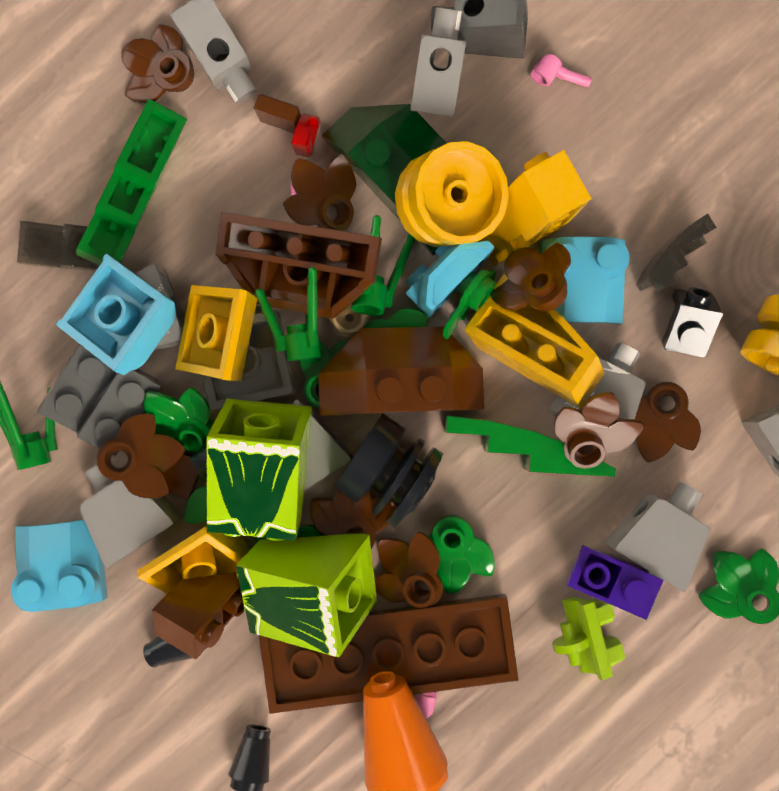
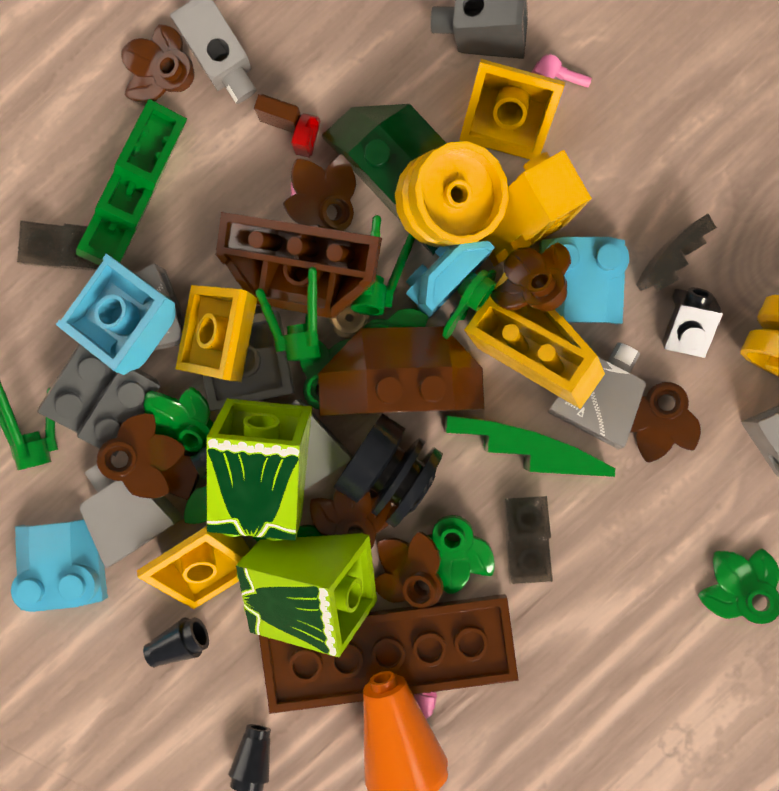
reddish brown slope [152,571,244,660] -> none
light grey torso [411,7,466,117] -> none
lime hips [552,596,625,681] -> none
plate [554,392,644,468] -> none
dark purple slope [565,545,664,620] -> none
light grey torso [605,482,709,592] -> none
none -> yellow slope [459,59,565,160]
none -> clear smoke slope [505,496,553,585]

